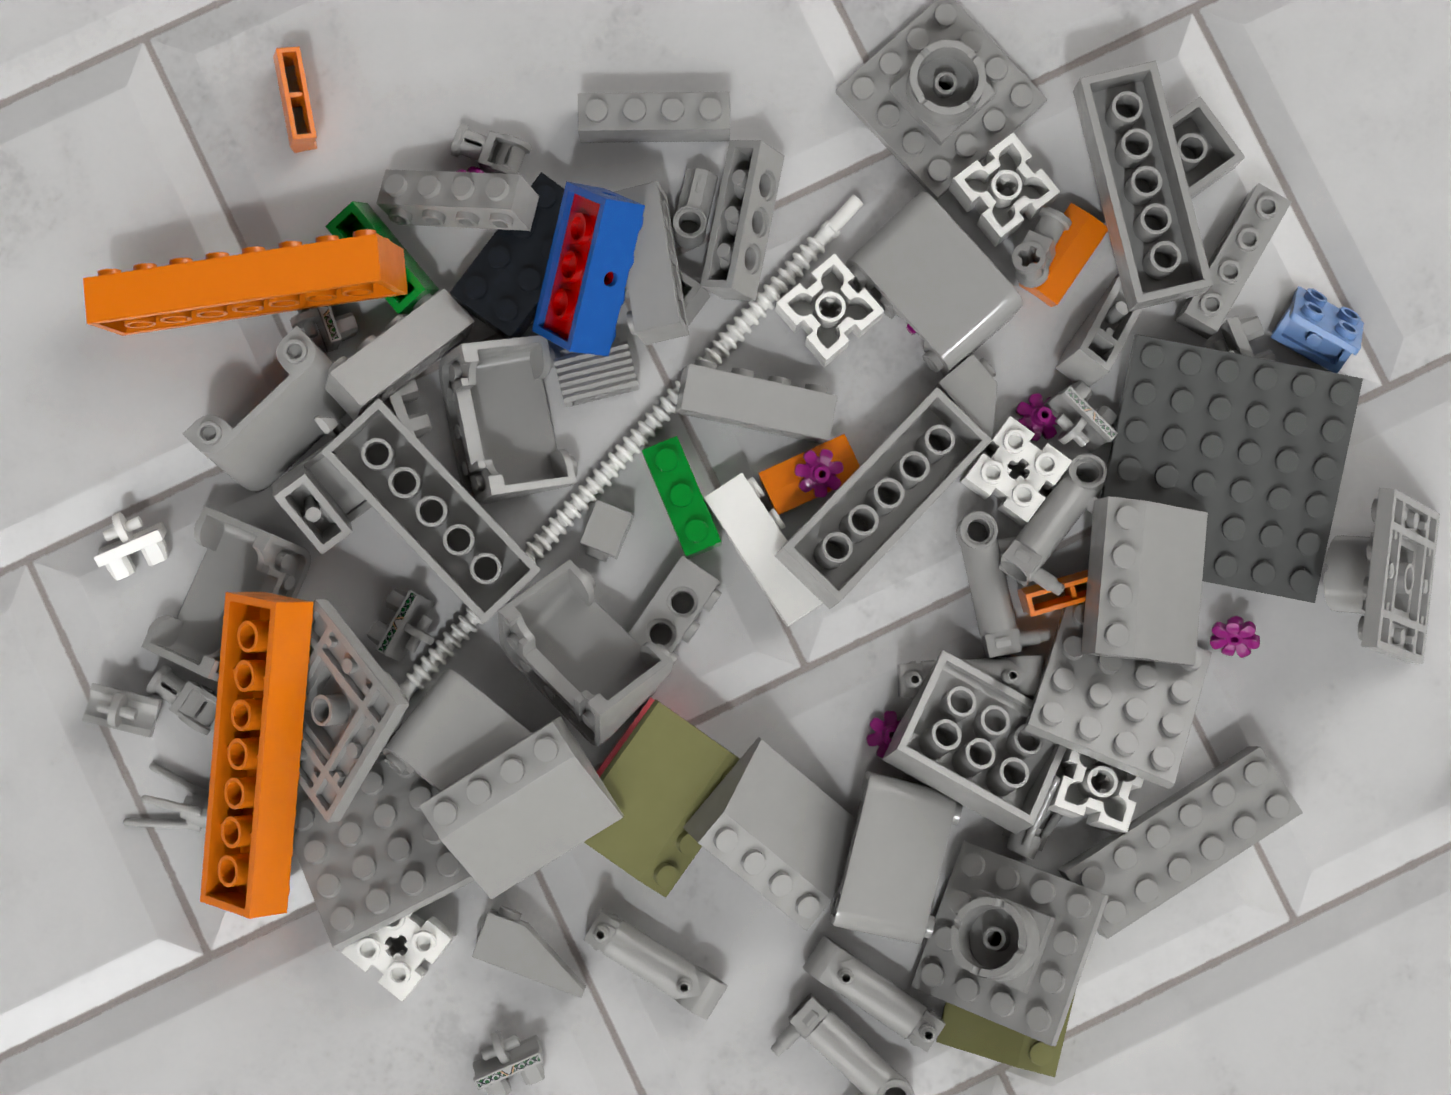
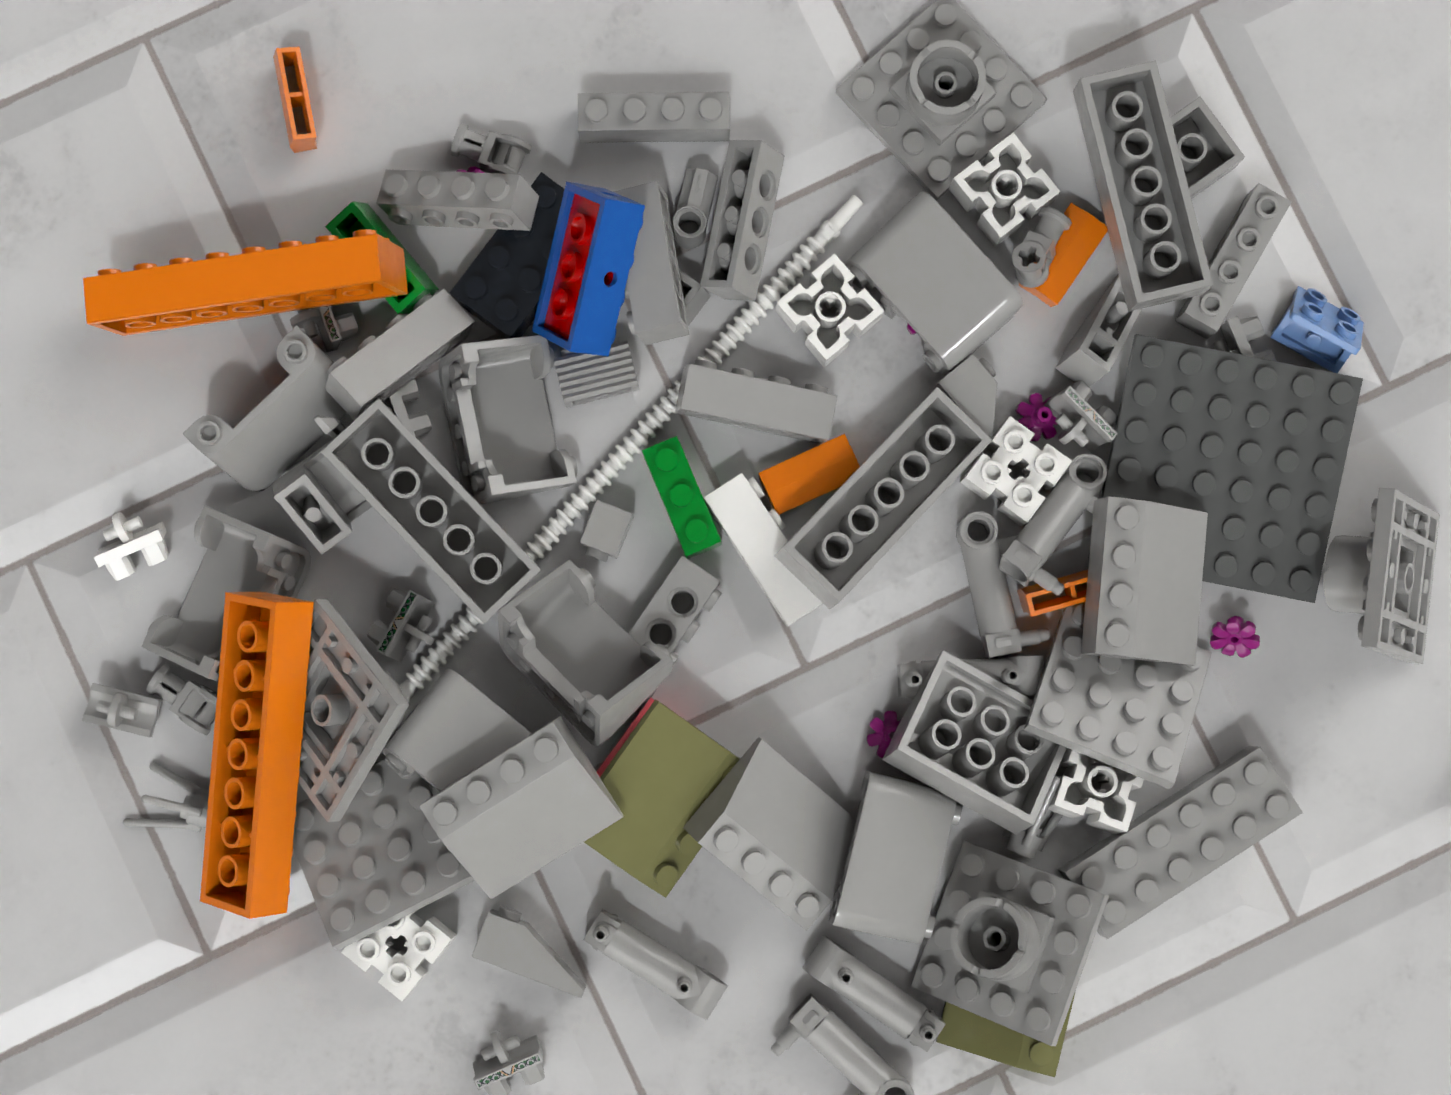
magenta plant [794,449,843,498] -> none

